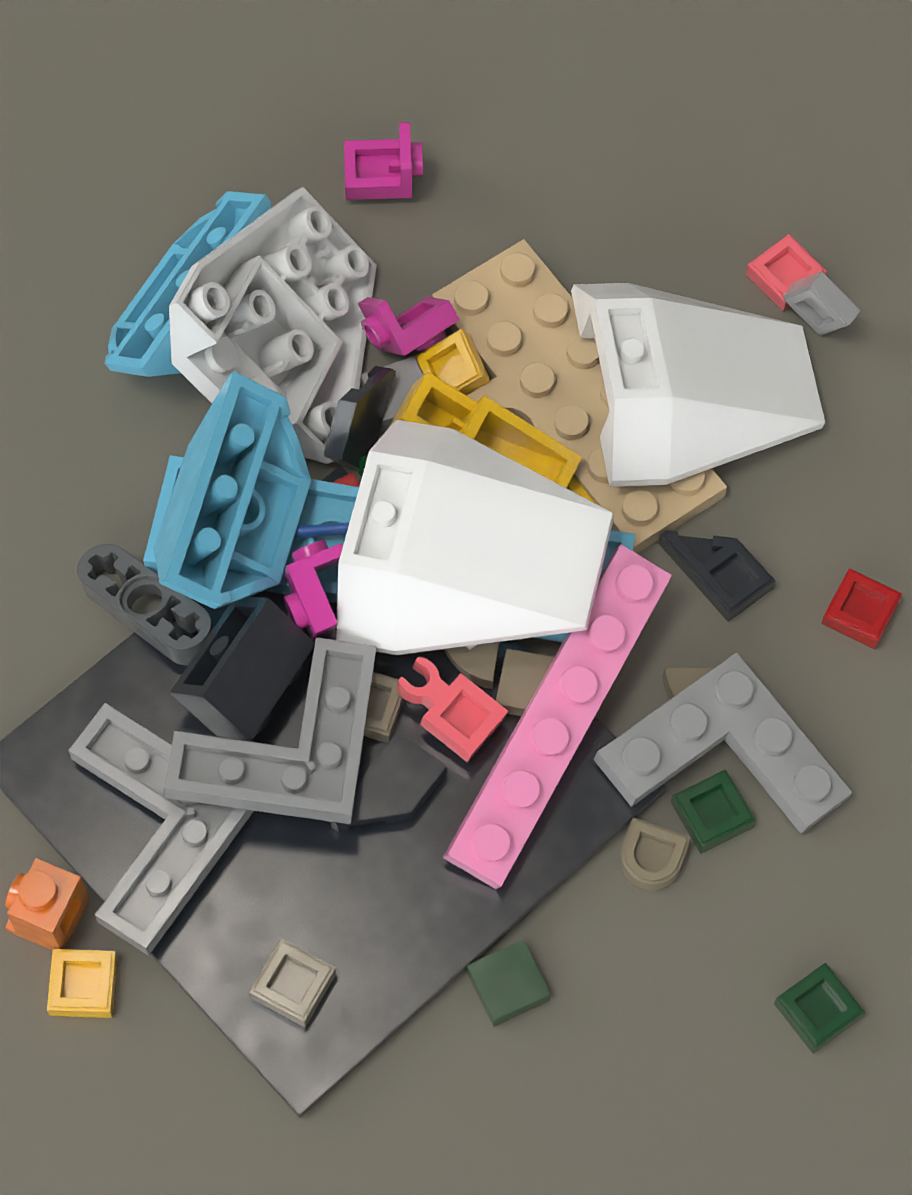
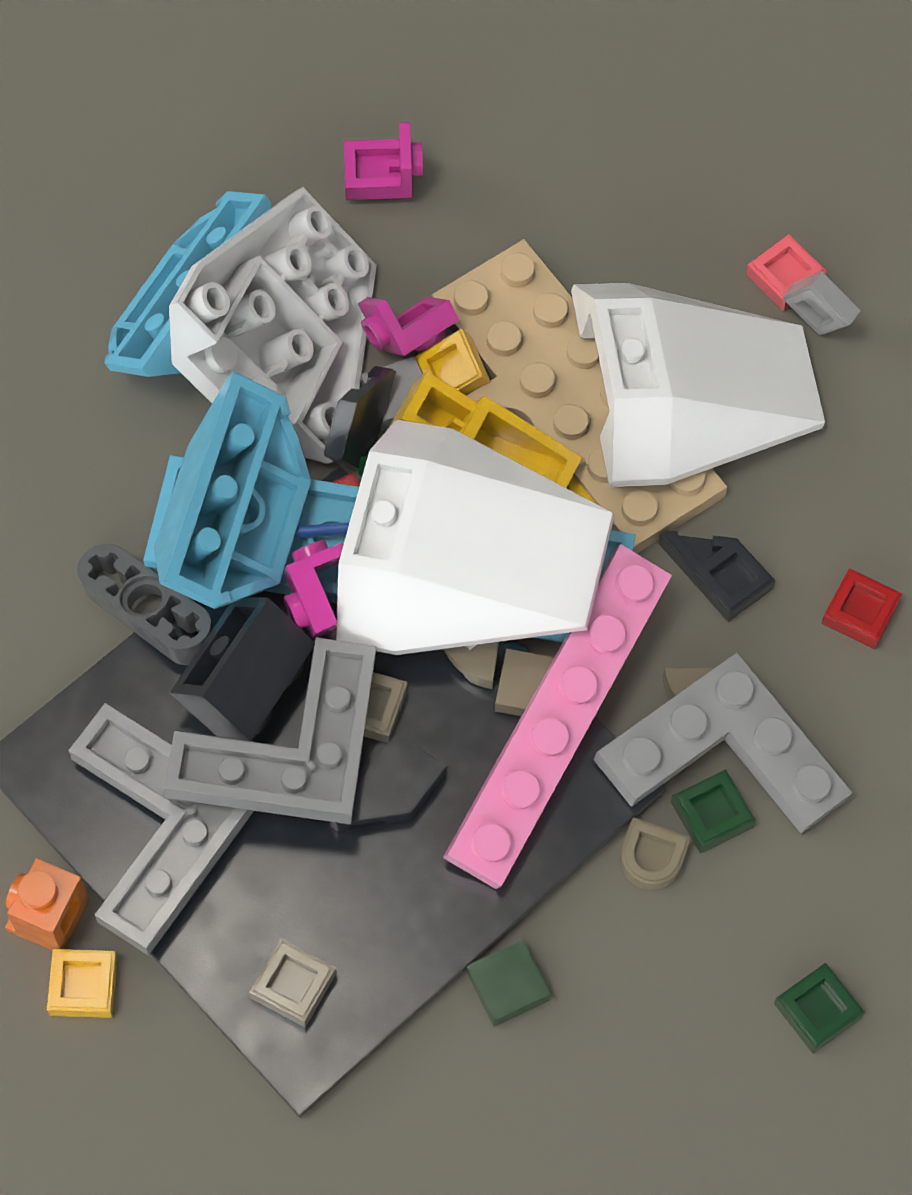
coral plate [396,657,508,763] -> none

